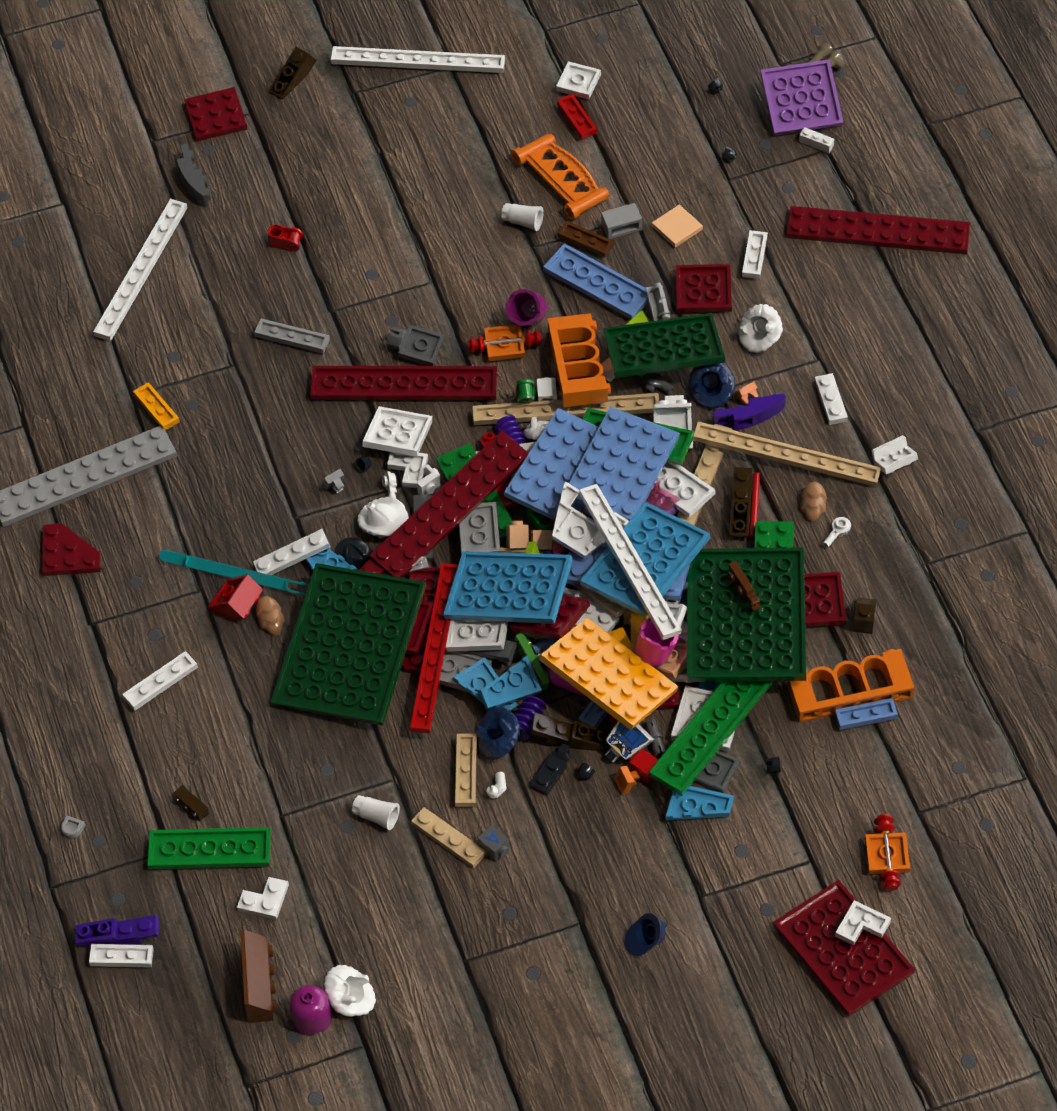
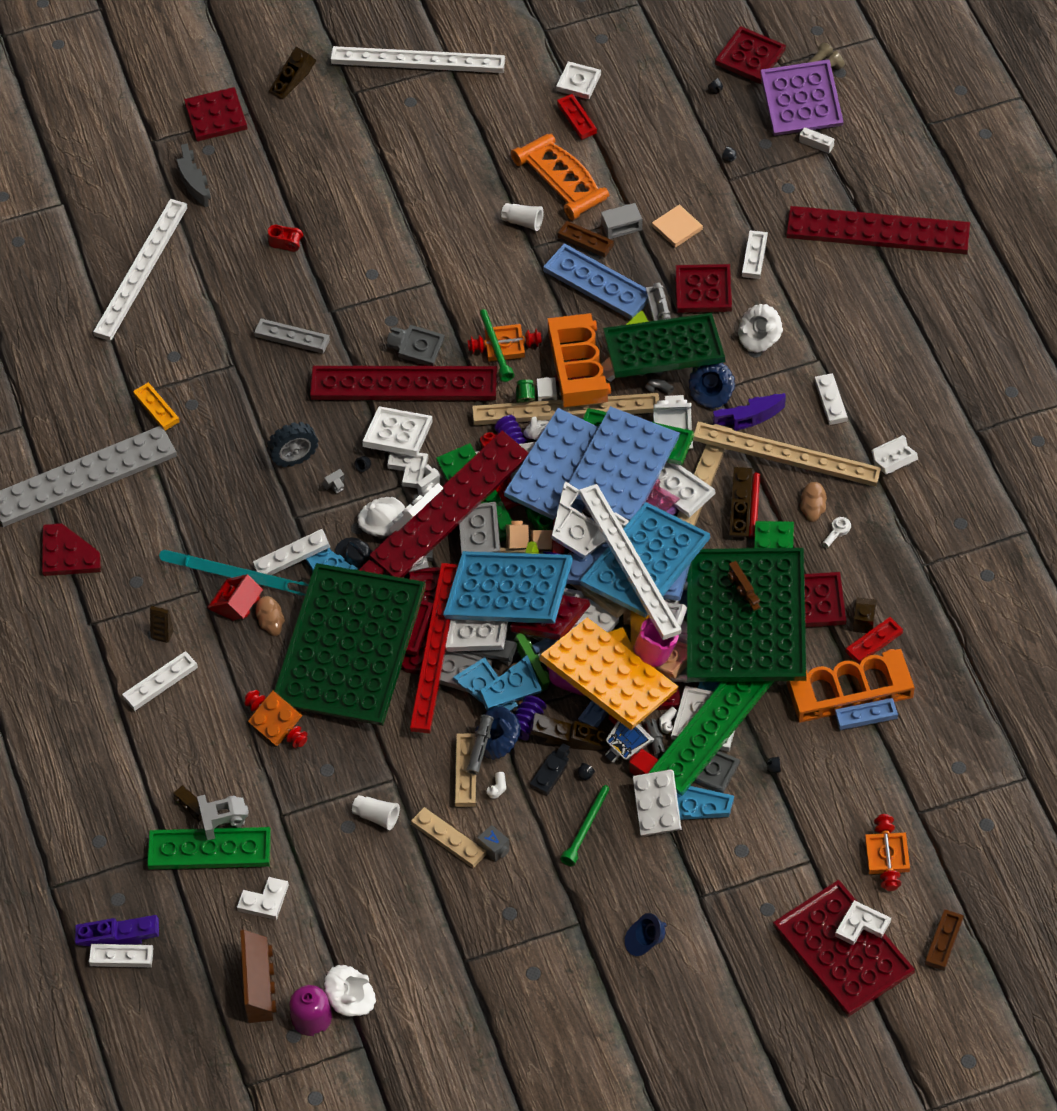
light grey tile [61,815,85,839] -> none
white plate [382,471,397,498] -> none
magenta cylinder [505,289,547,326] -> none
orange tile [614,766,640,795] -> none
orange tile [733,381,758,405] -> none
none -> dark brown slope [150,606,174,643]
none -> light grey tile [197,795,248,840]
none -> orange plate [244,690,308,748]
none -> black wheel [267,422,319,467]
none -> white plate [389,483,443,533]
none -> dark grey pin [466,715,494,775]
none -> green piece [480,309,514,382]
none -> green piece [560,785,609,867]
none -> white plate [633,769,682,836]
none -> white arm [659,707,678,734]
none -> dark red plate [715,26,786,84]
none -> red plate [846,617,903,665]
none -> reddish brown plate [925,909,964,971]

